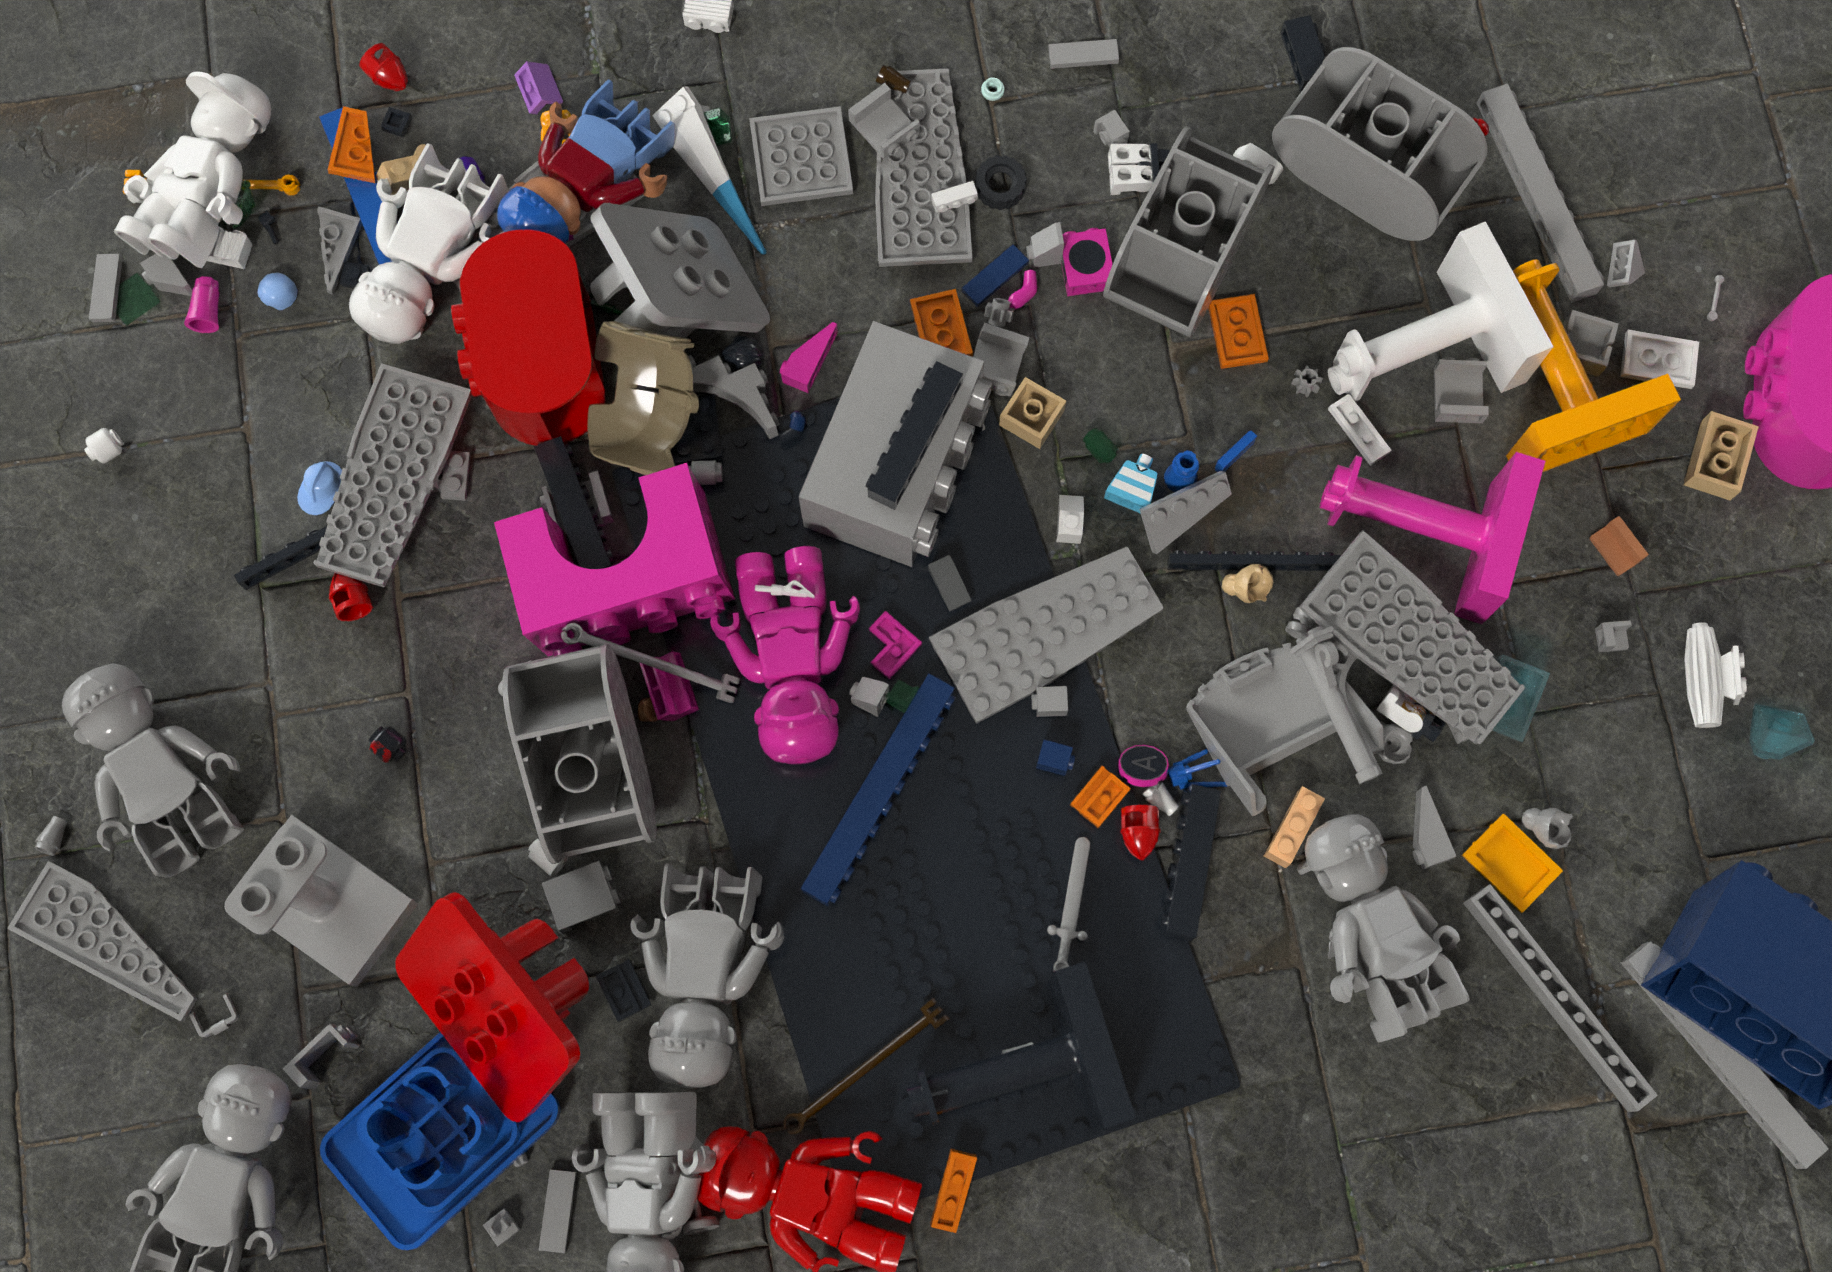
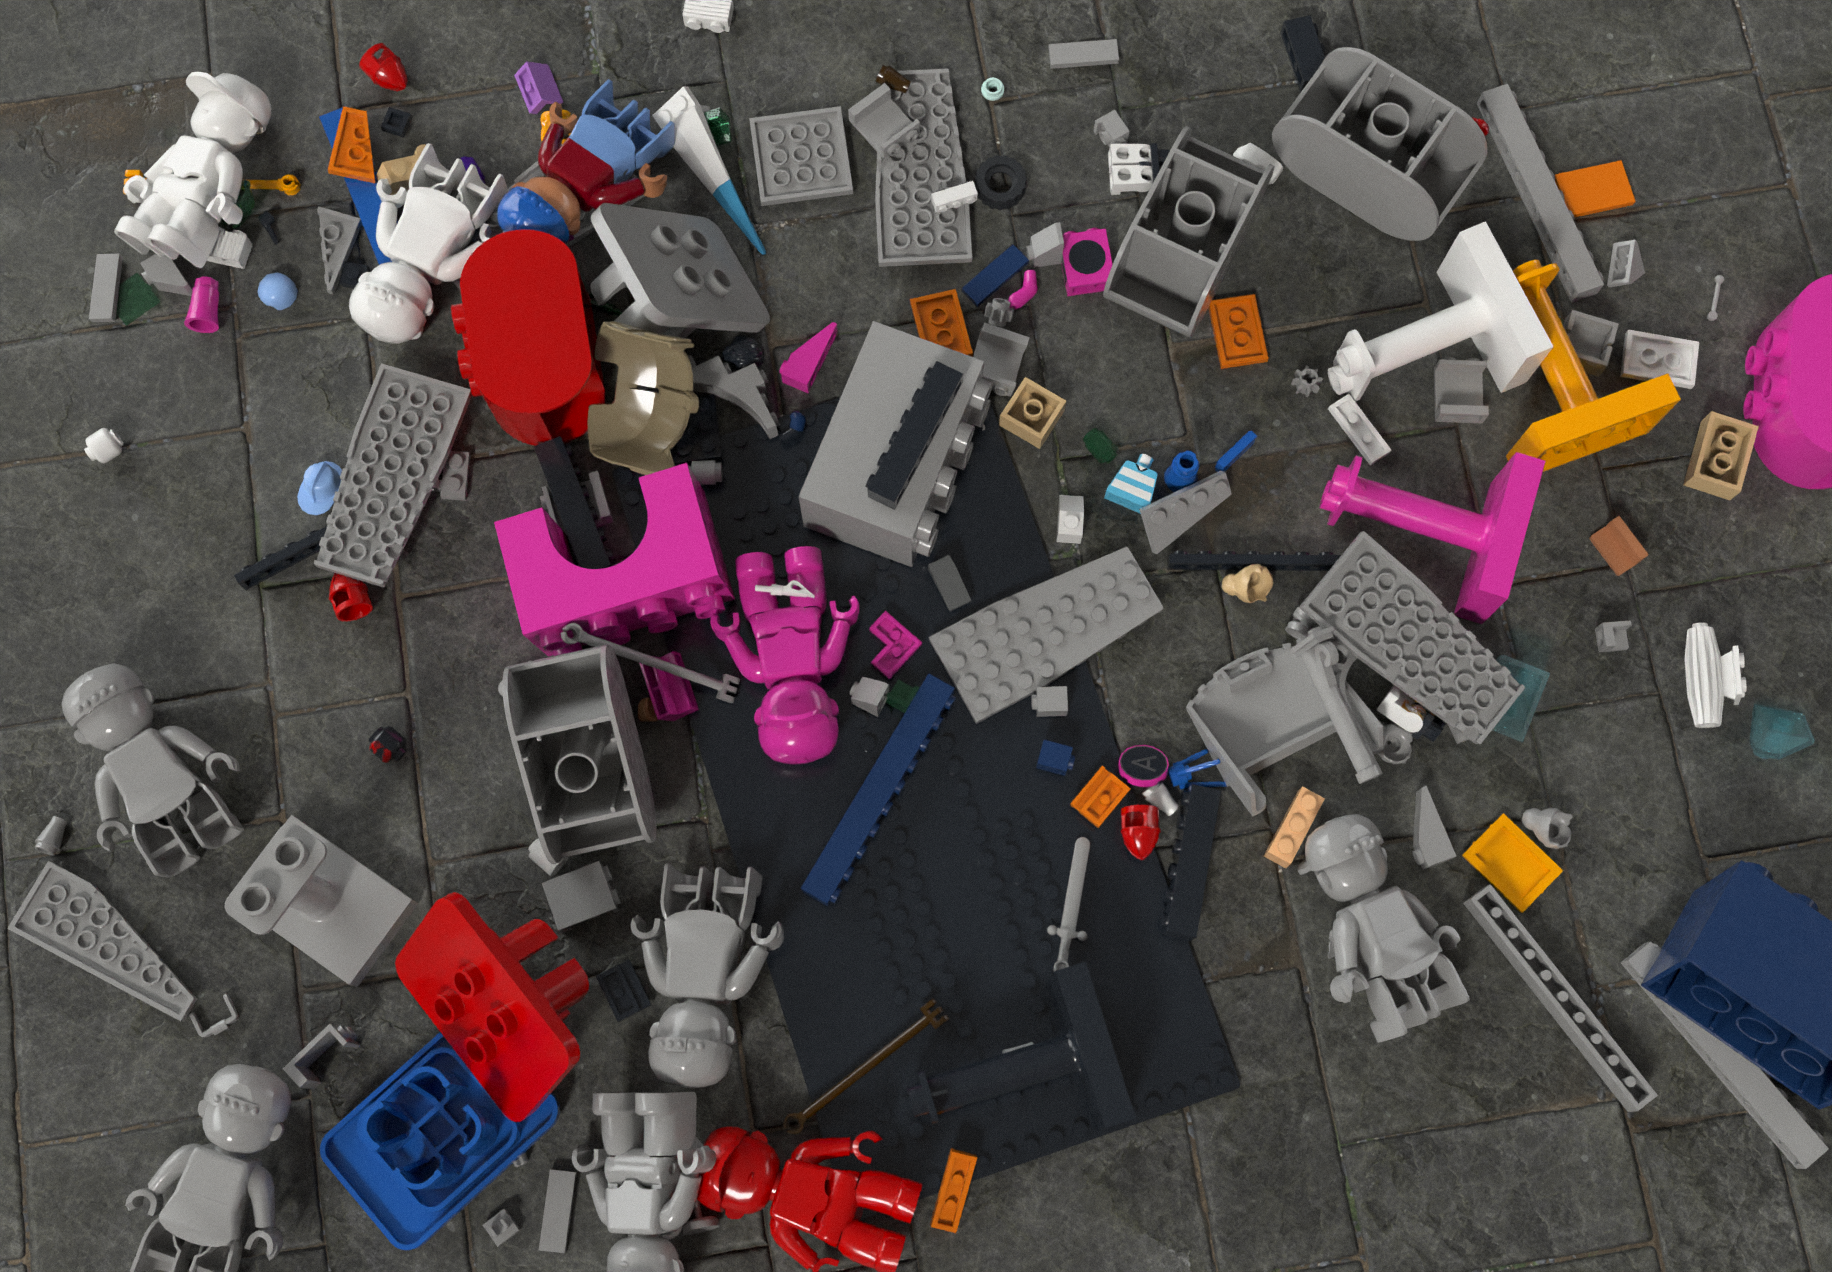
none -> orange tile [1554,160,1636,218]

